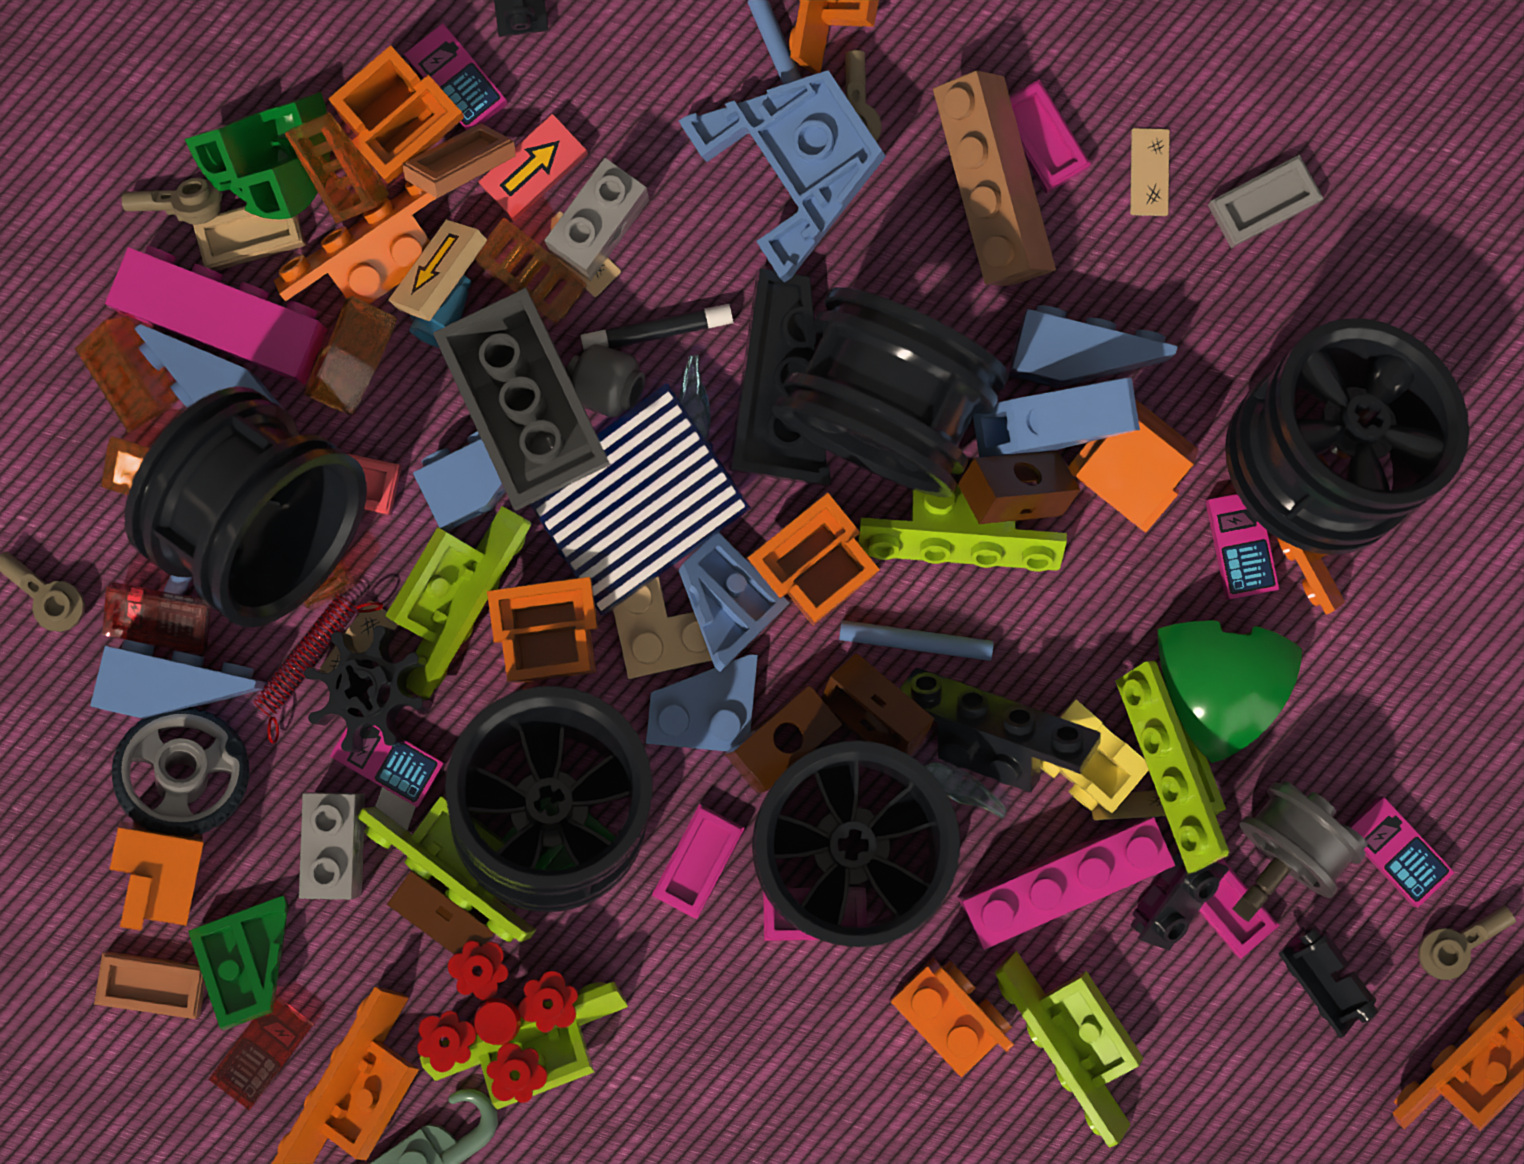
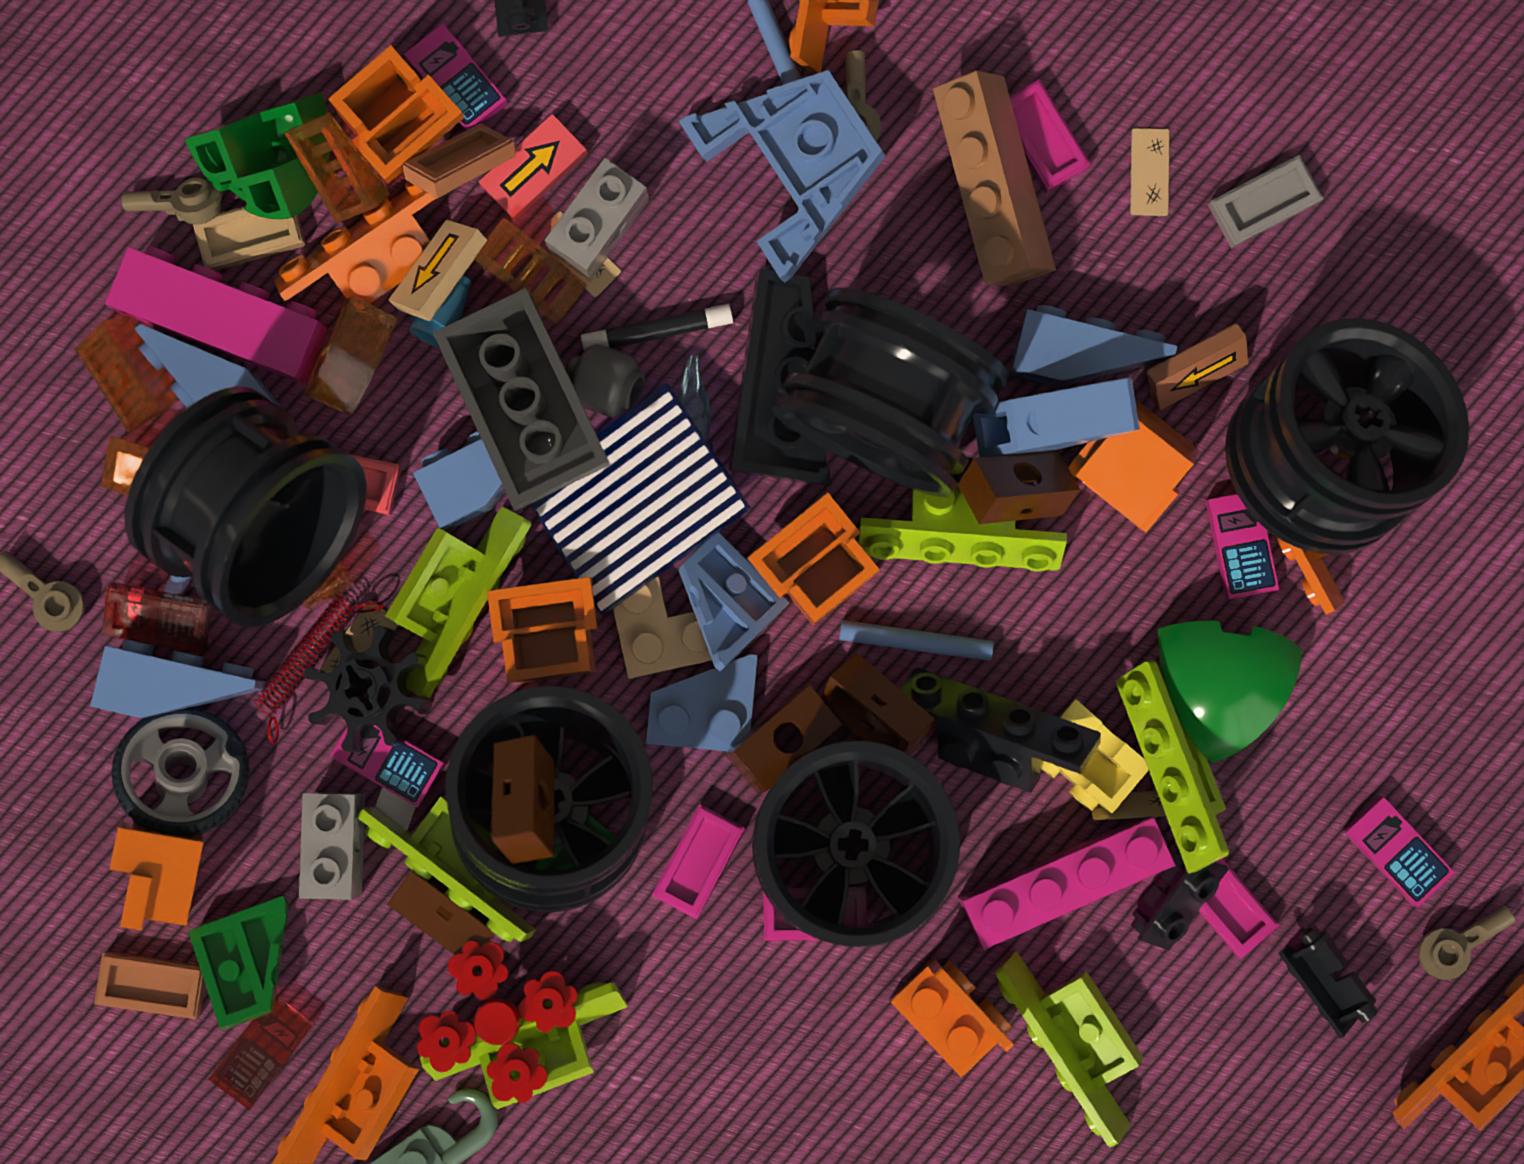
clear light blue bar [924,762,1007,819] -> none
flat silver wheel [1232,780,1368,922] -> none
none -> reddish brown piece [491,735,554,864]
none -> nougat tile [1147,323,1248,411]

